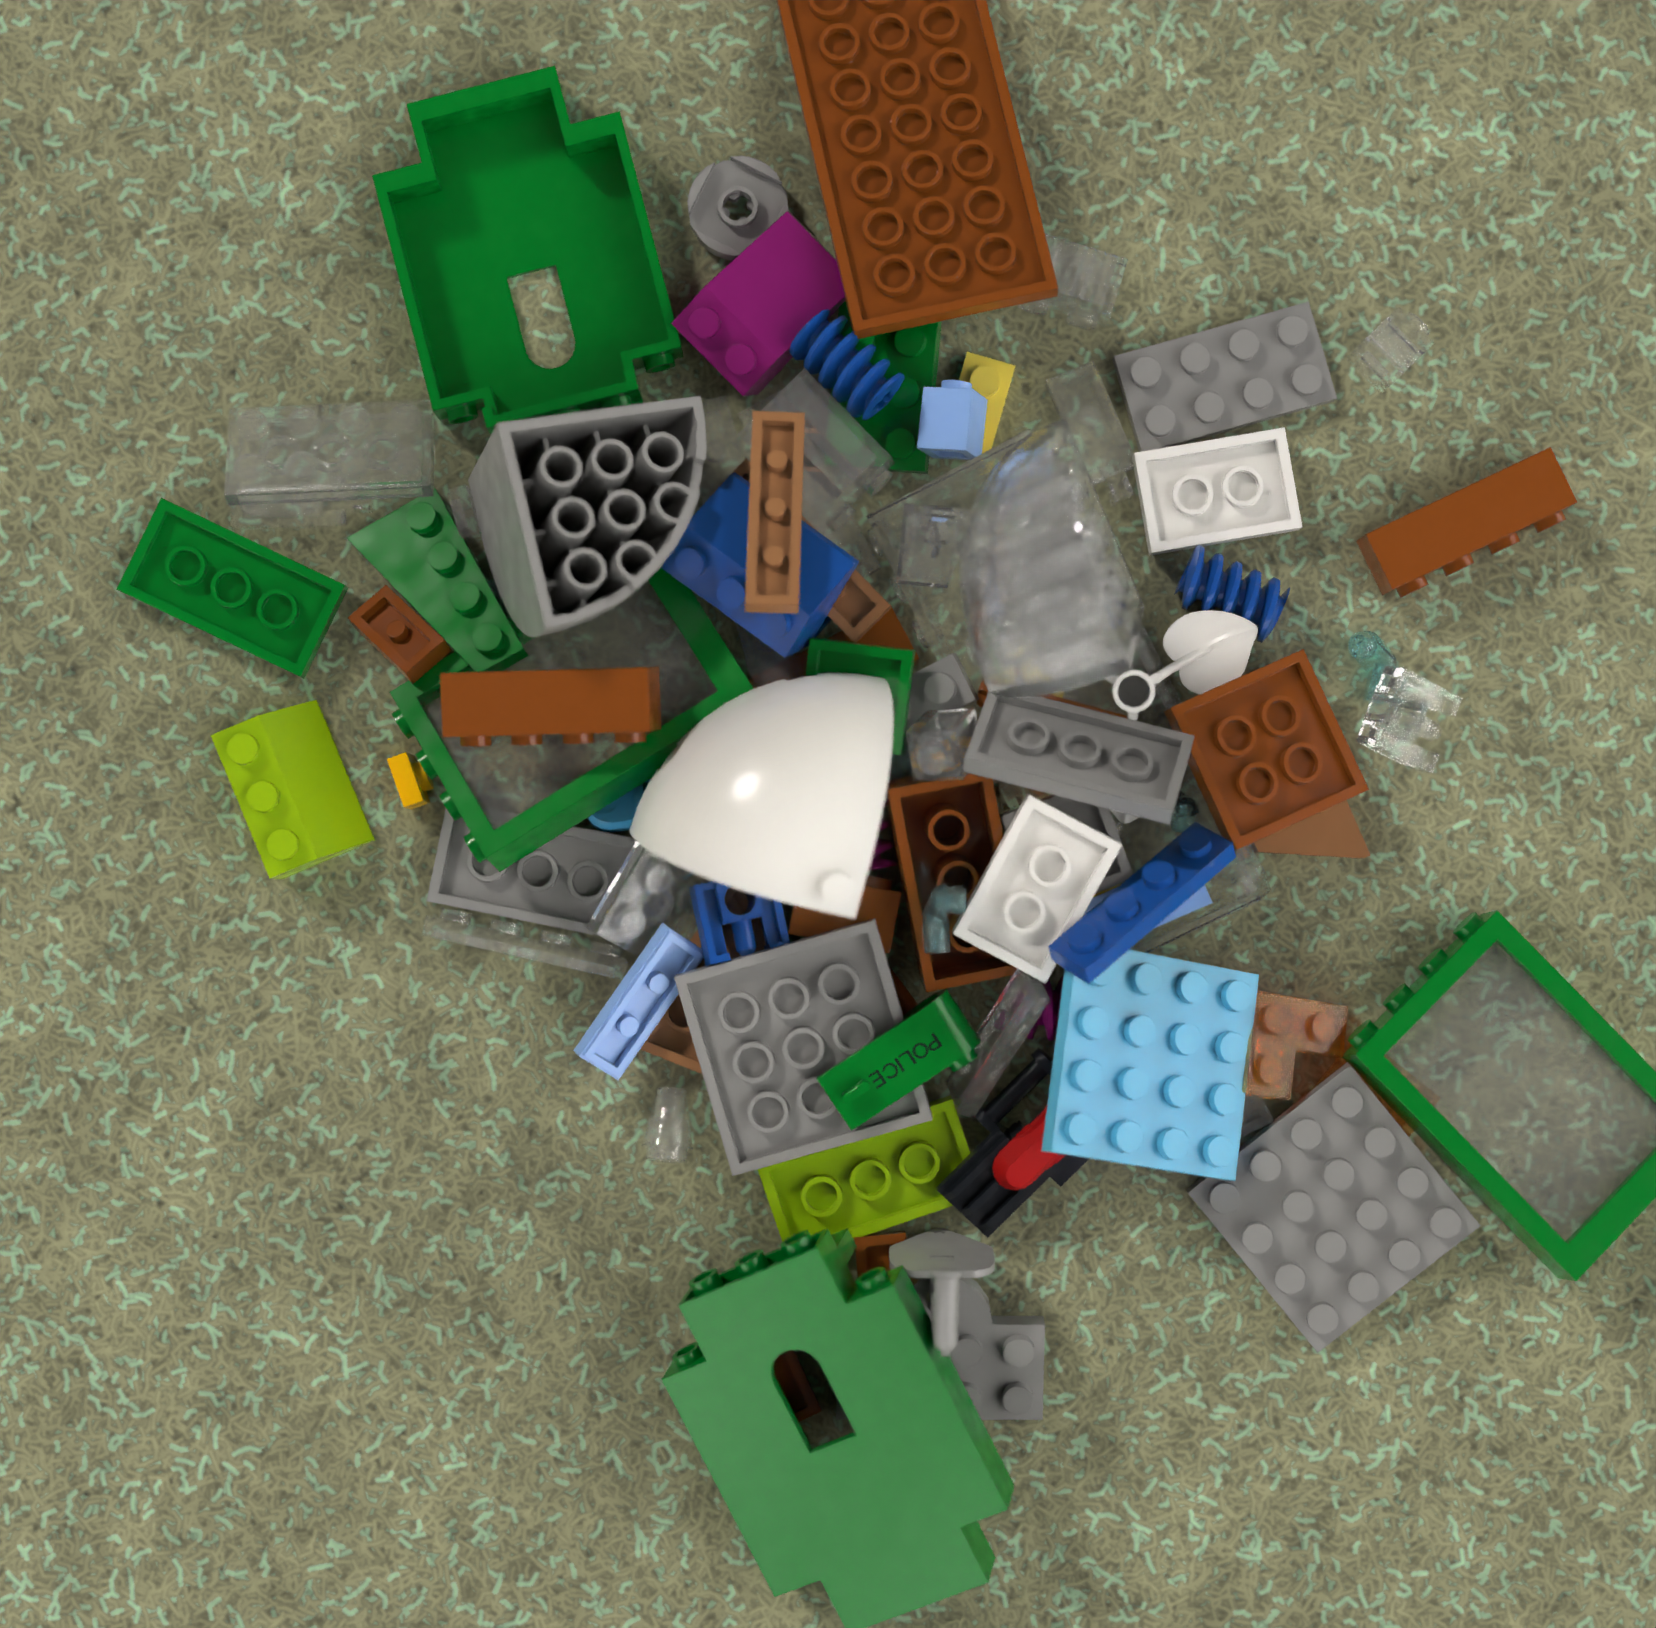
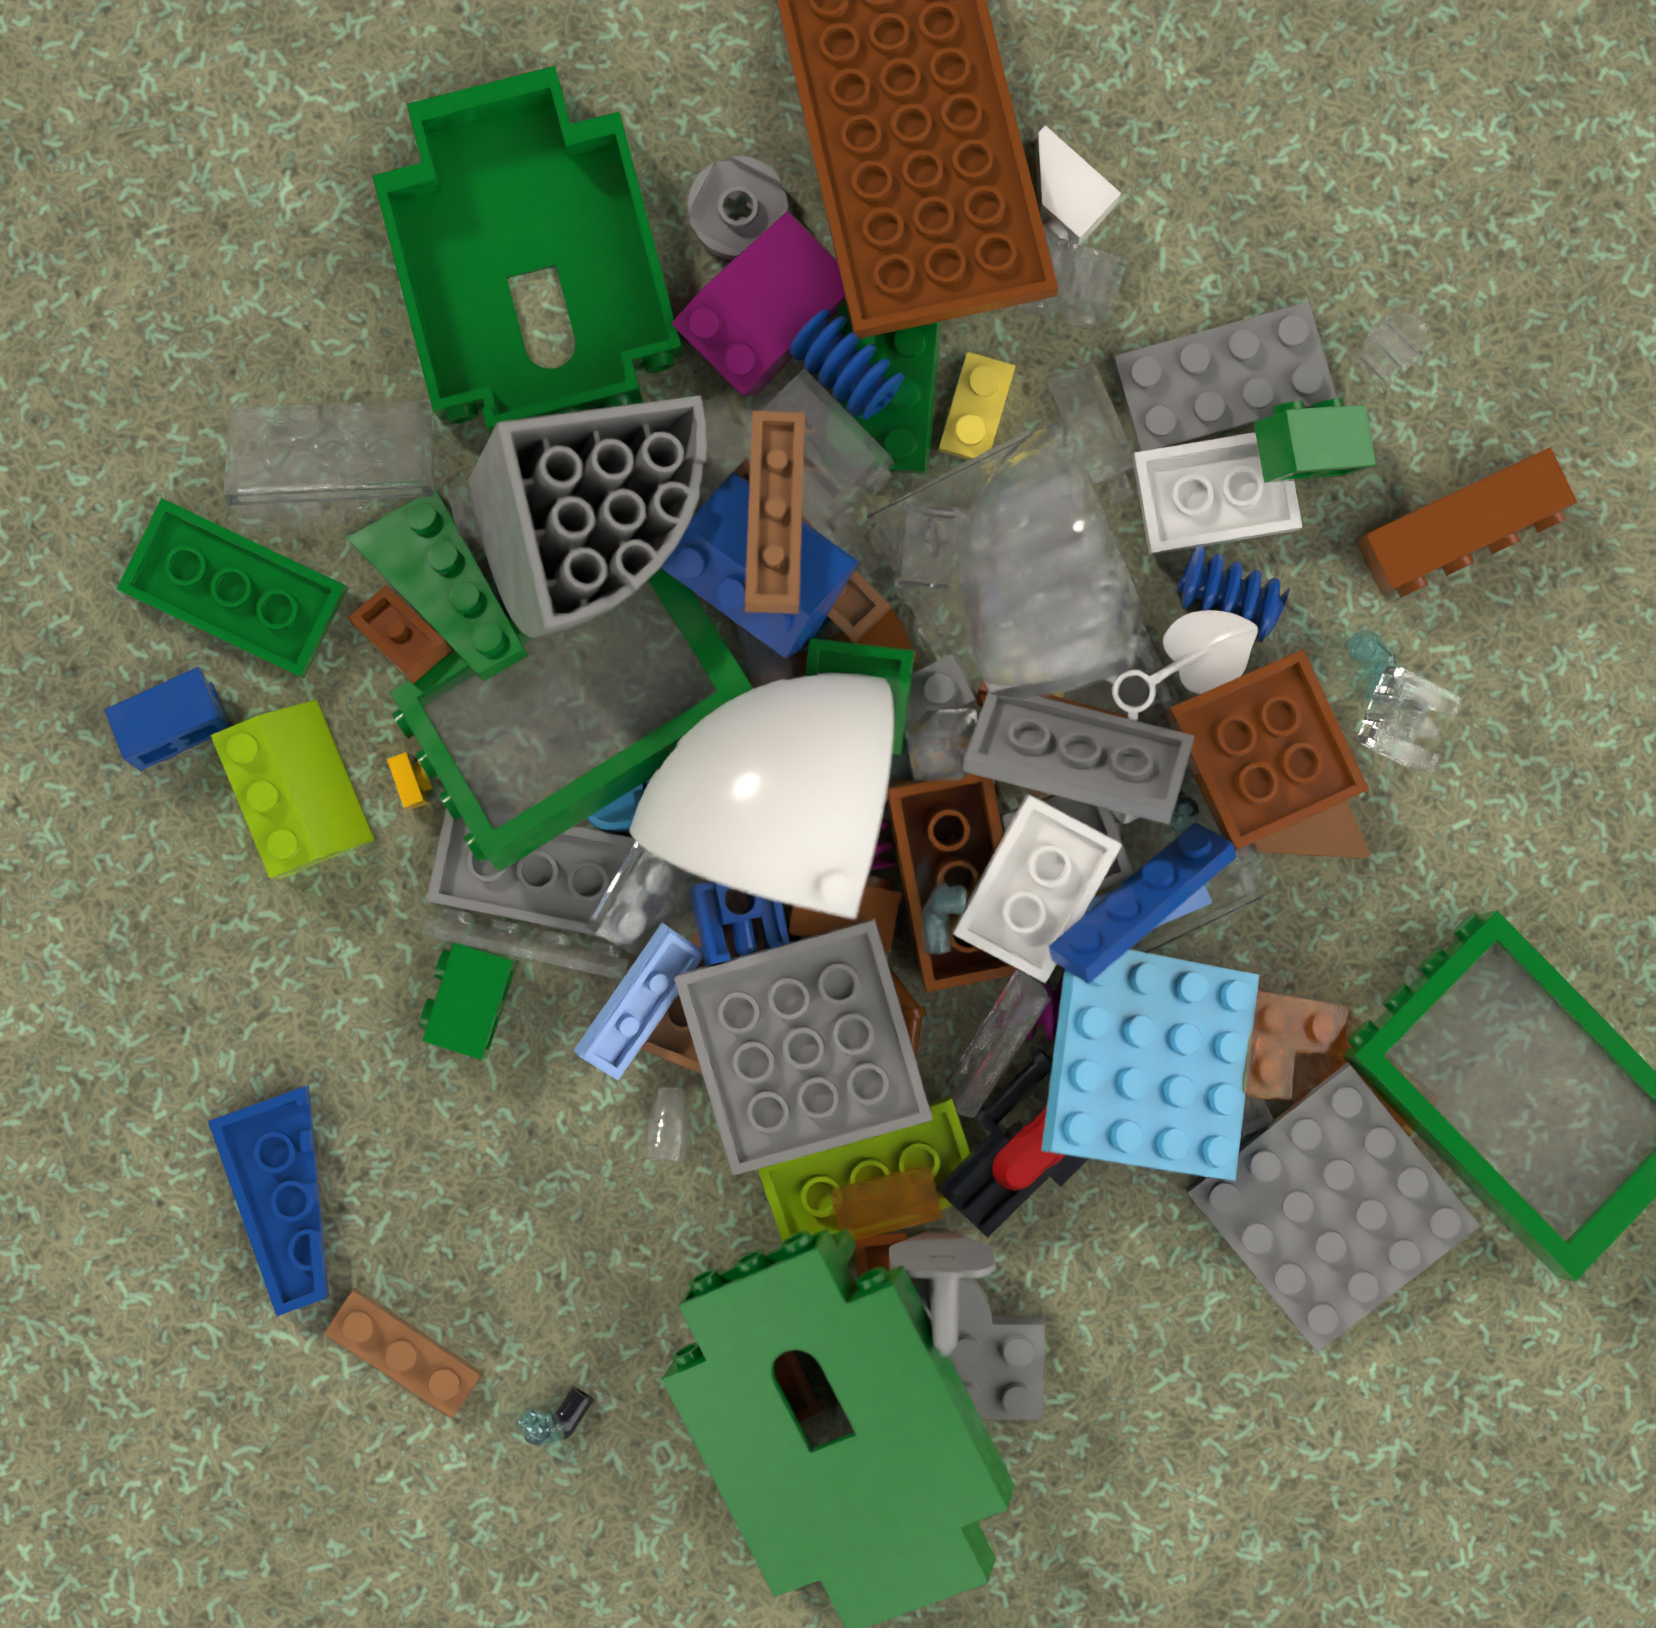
dark orange brick [440,666,661,747] -> none
green door [817,989,981,1131] -> none
light blue brick [917,380,988,460] -> none
none -> blue hinge [104,667,231,771]
none -> blue wing [208,1085,329,1317]
none -> medium nougat plate [324,1288,483,1419]
none -> green brick [419,942,518,1060]
none -> arm [517,1386,594,1446]
none -> clear orange tile [830,1165,943,1240]
none -> white slope [1035,125,1121,250]
none -> green brick [1254,398,1376,483]

